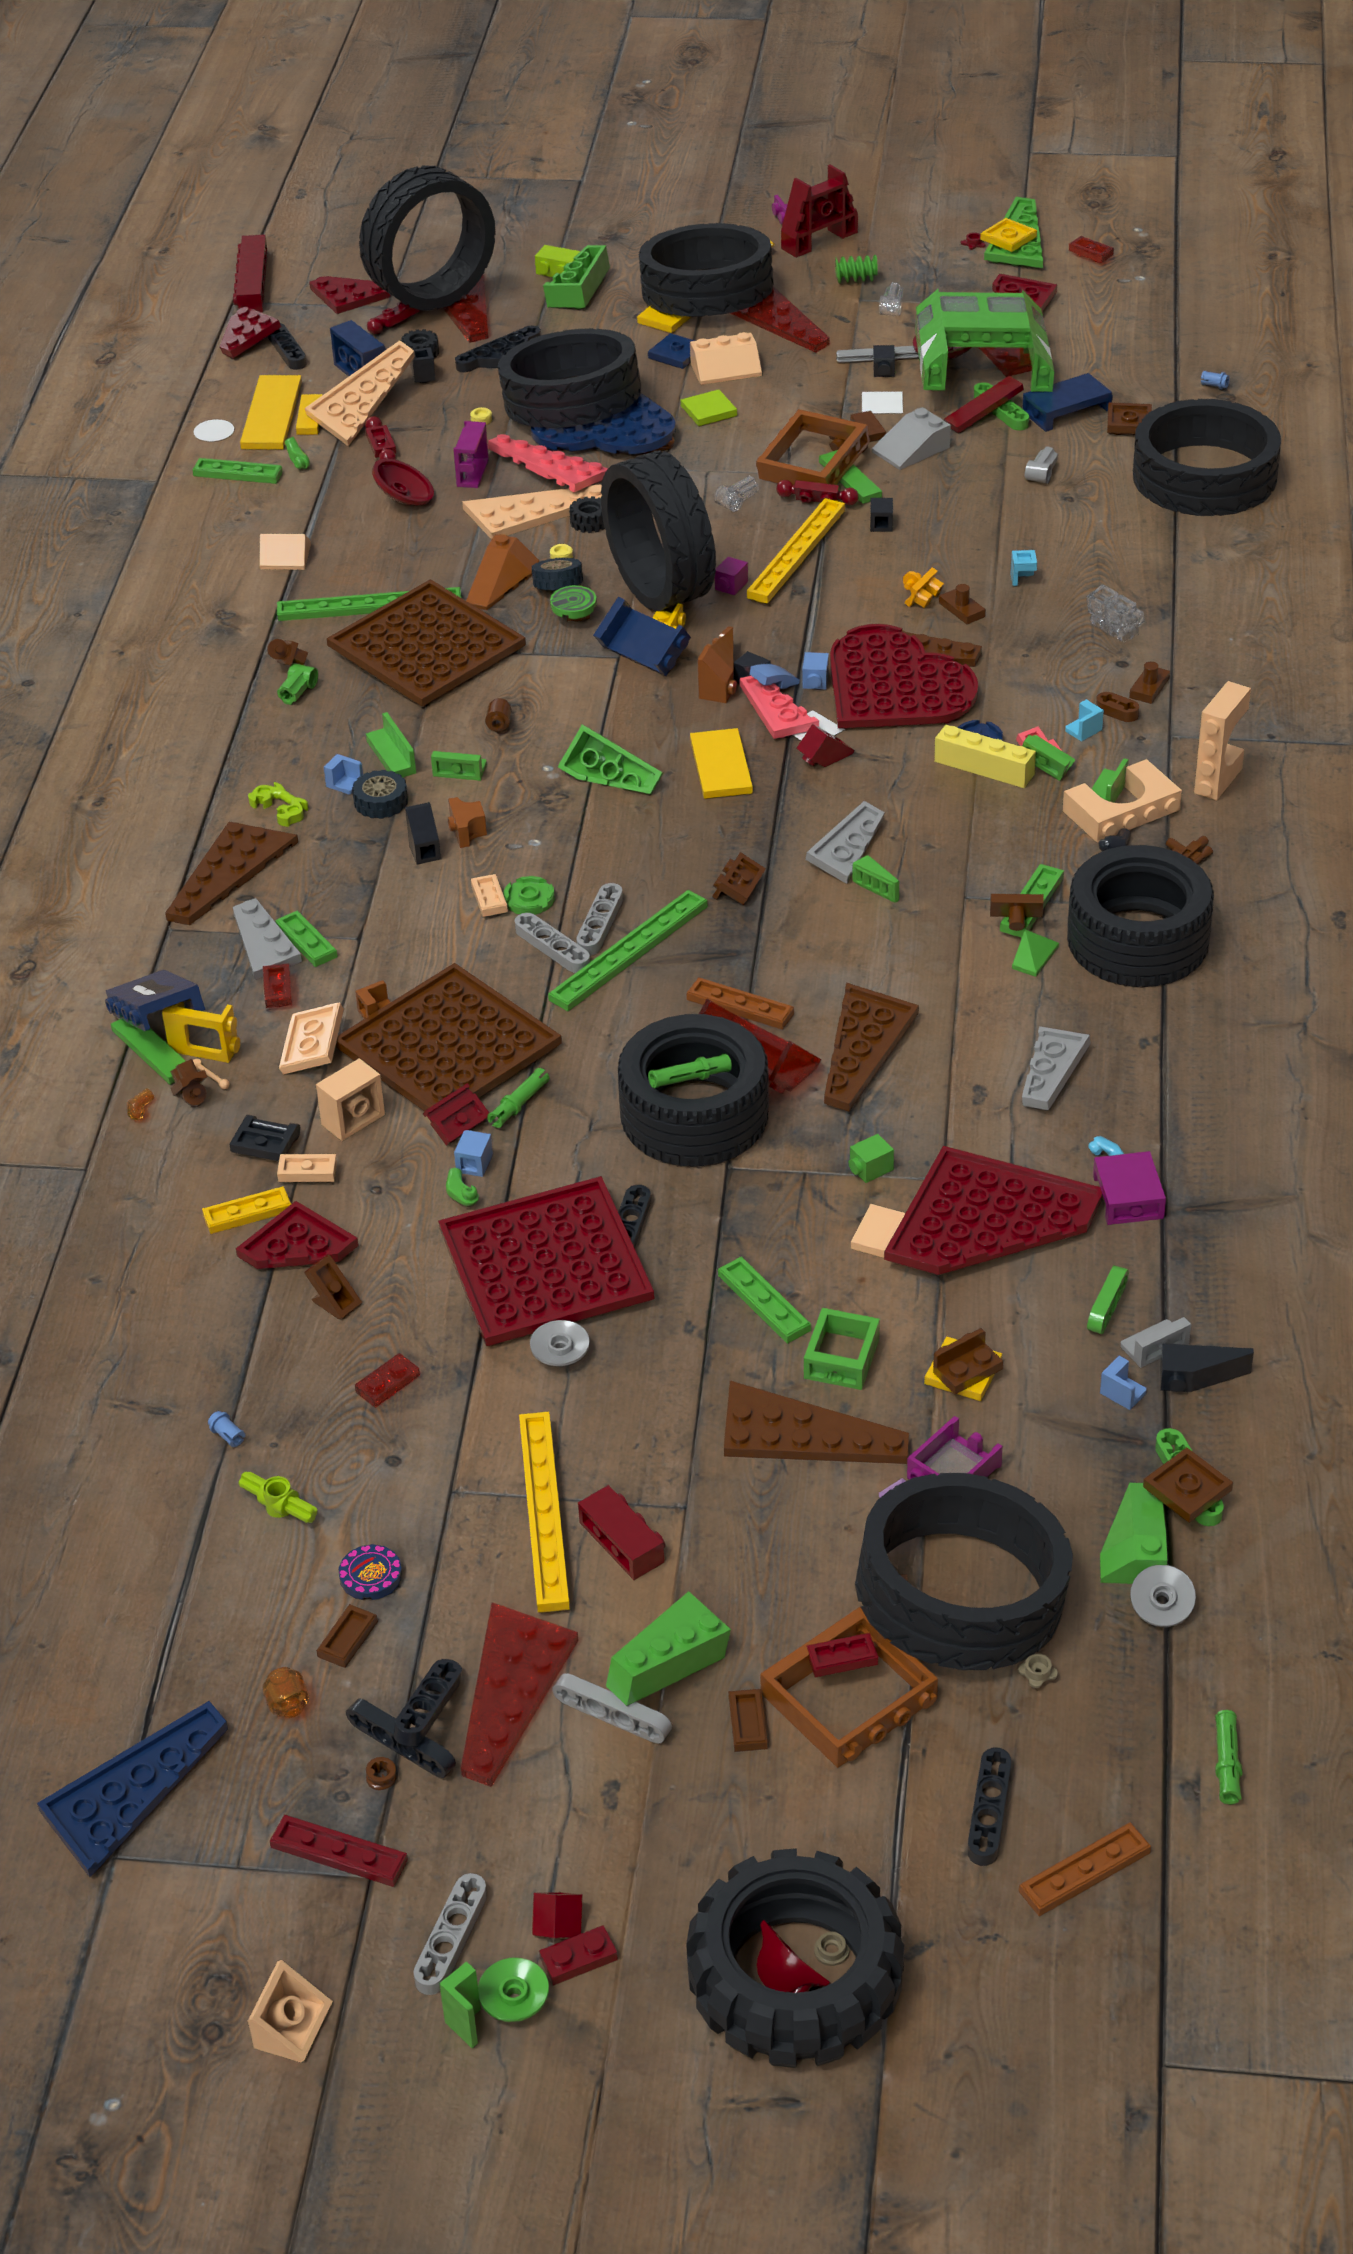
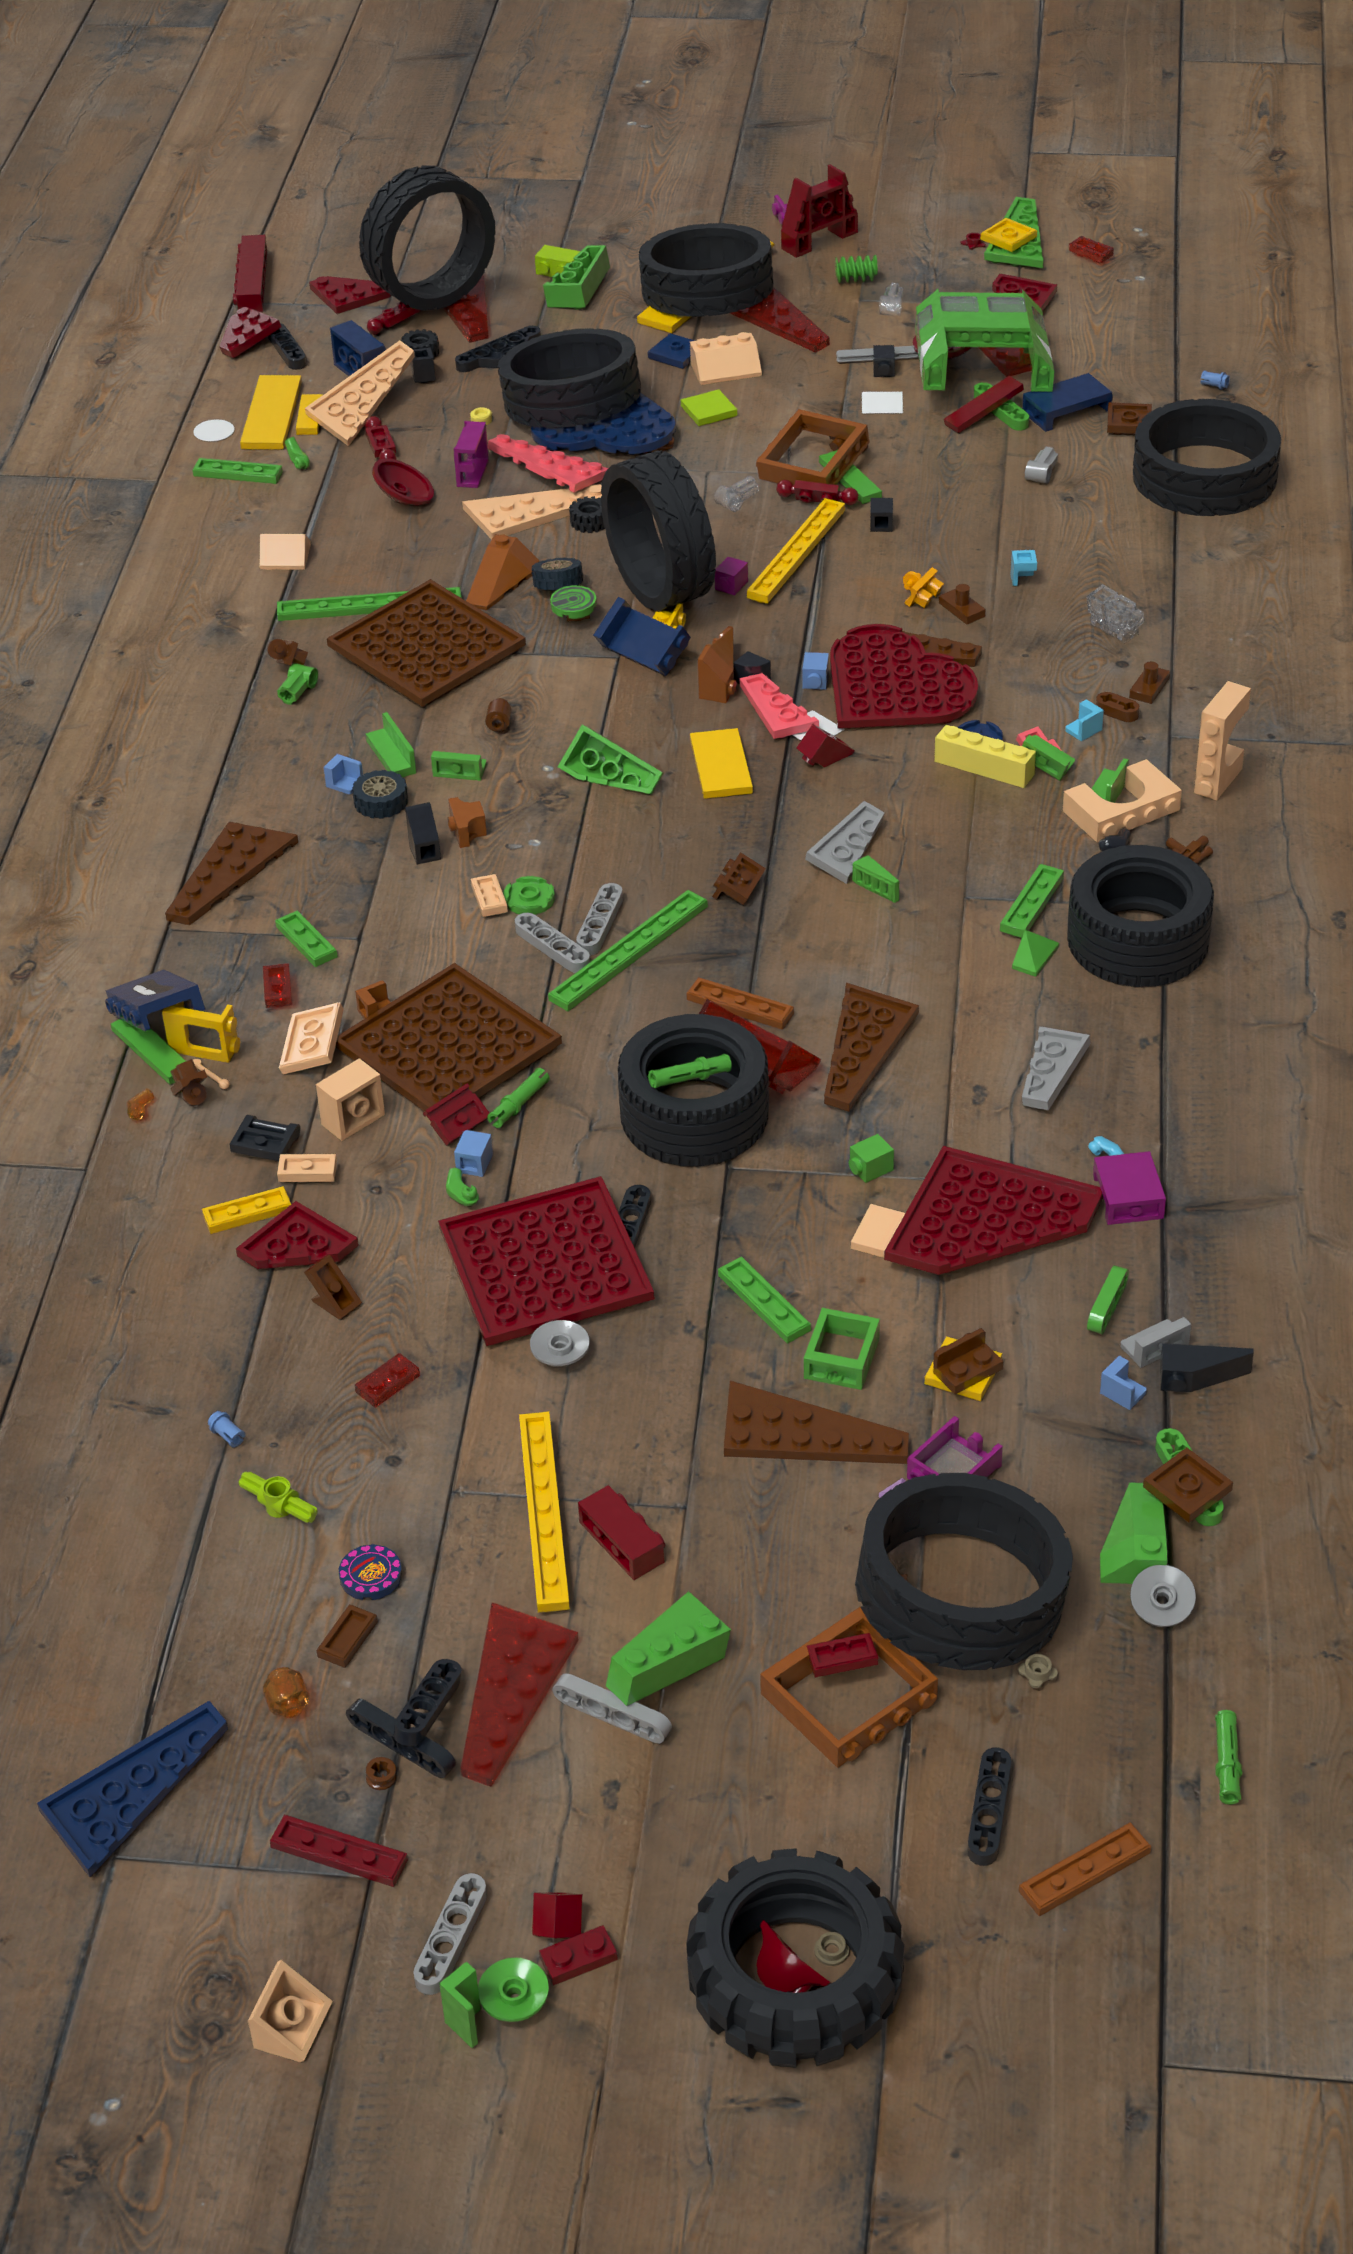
light grey wing [233,898,302,980] -> none
lime helmet [248,782,309,827] -> none
light yellow tile [550,544,573,559] -> none
reddish brown tile [728,1689,768,1752] -> none
medium blue slope [750,664,800,689] -> none
reddish brown tile [850,410,886,442] -> none
light grey slope [872,407,951,470] -> none
reddish brown tile [990,894,1044,931] -> none

